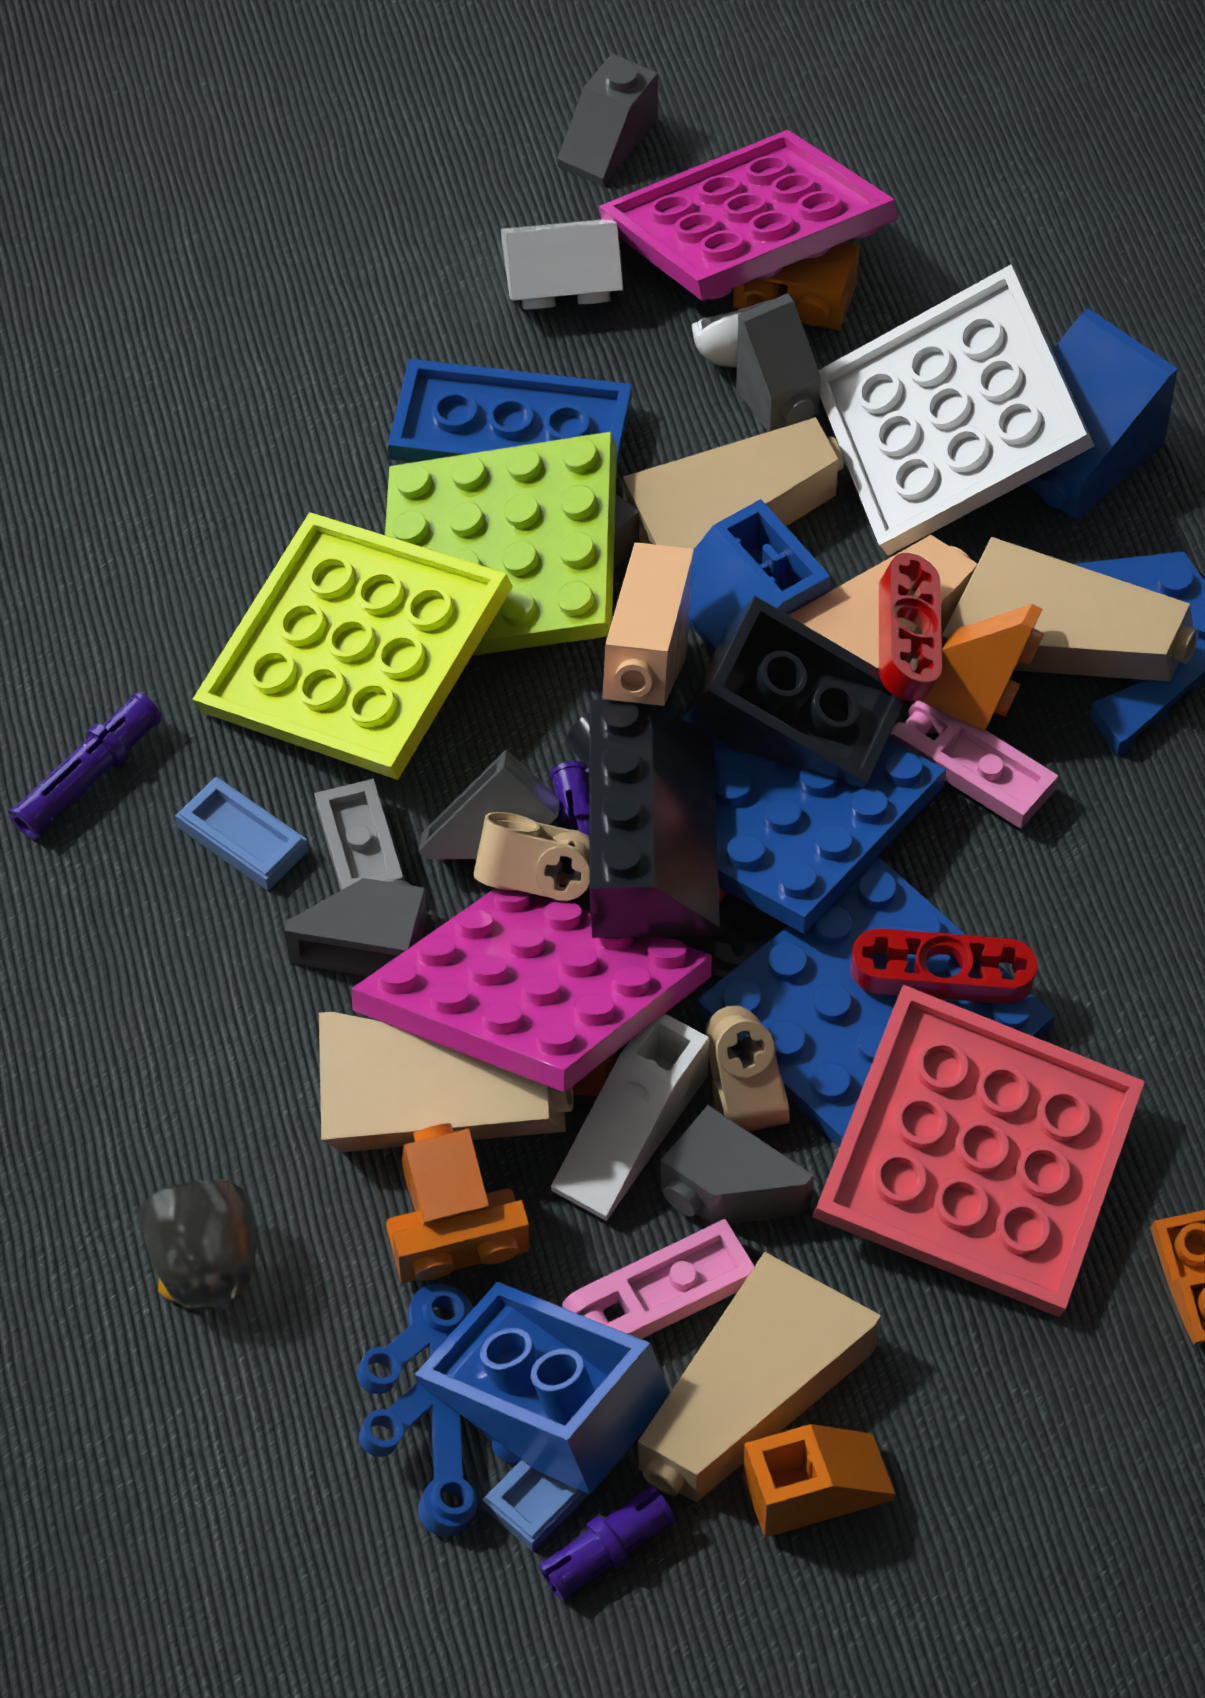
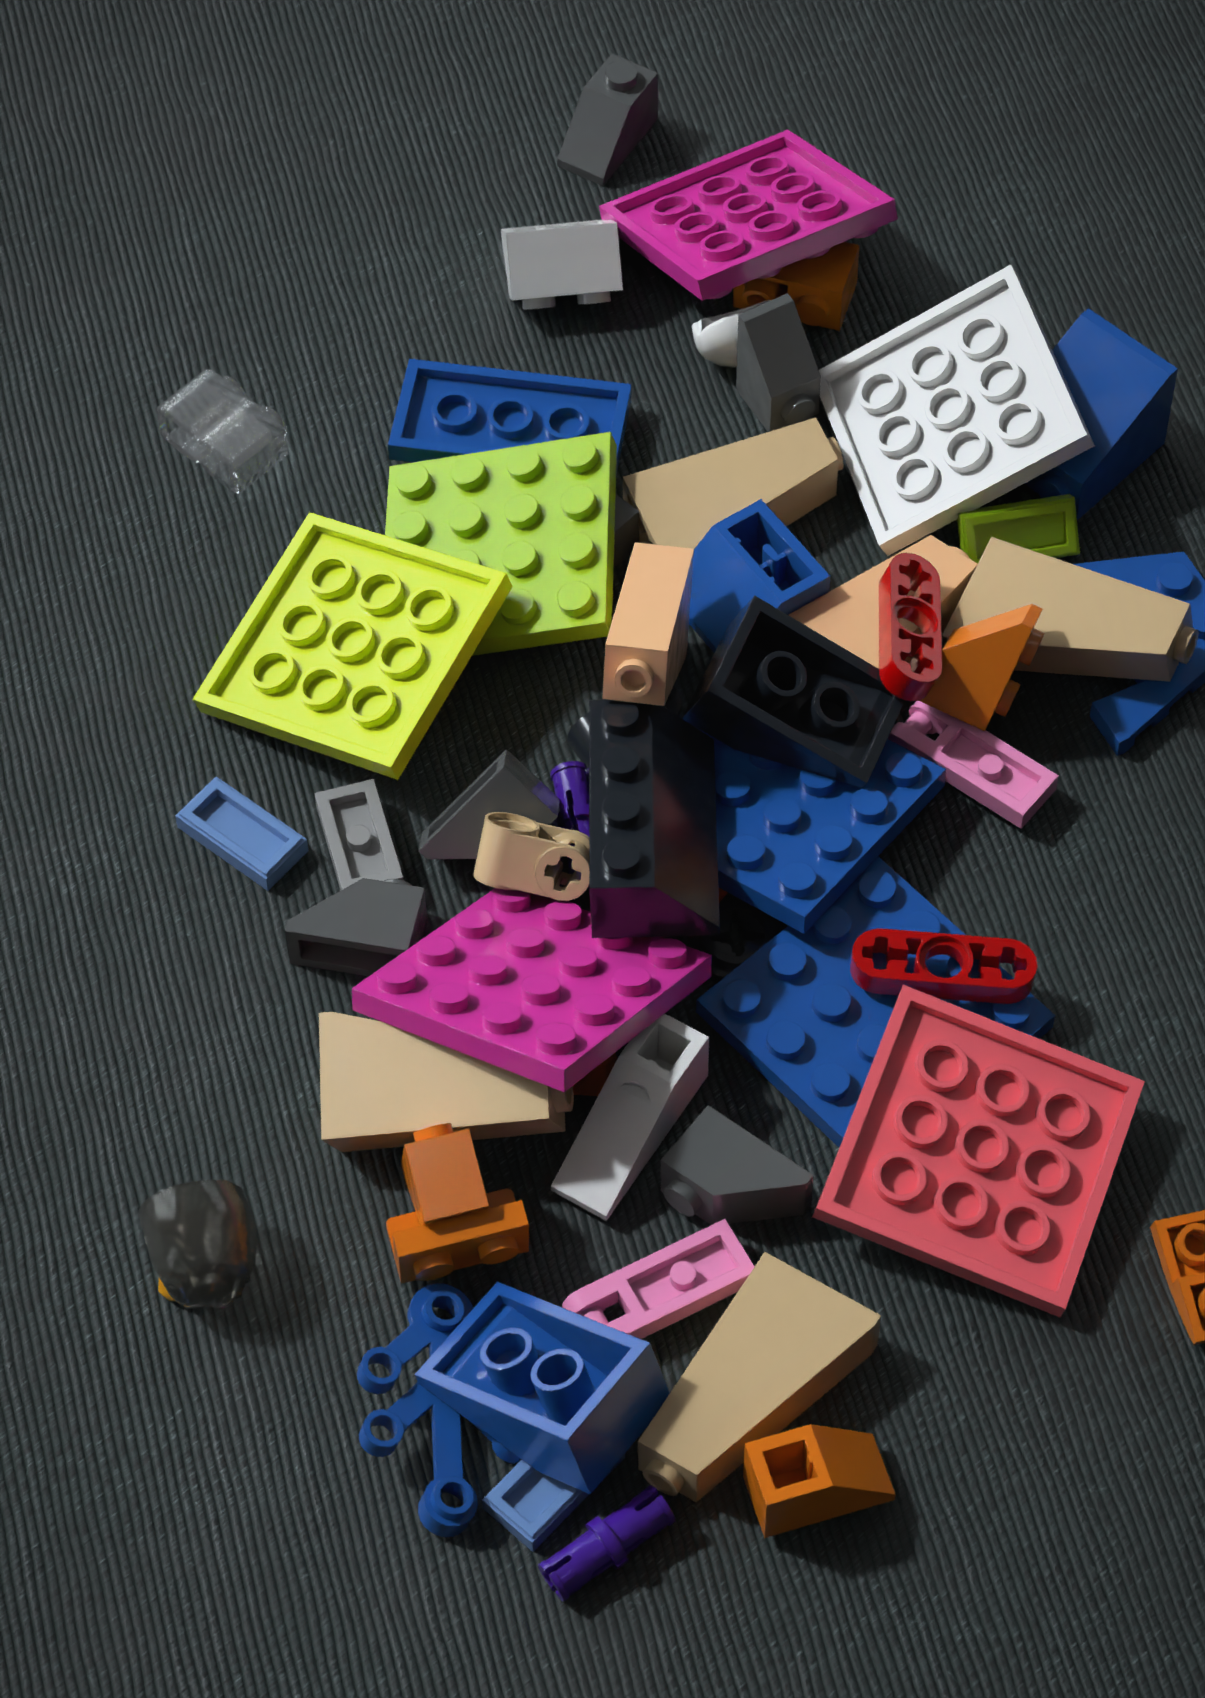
dark purple pin [8,692,162,840] -> none
tan piece [705,1006,790,1132] -> none
none -> clear brick [157,369,288,494]
none -> lime tile [957,494,1080,564]

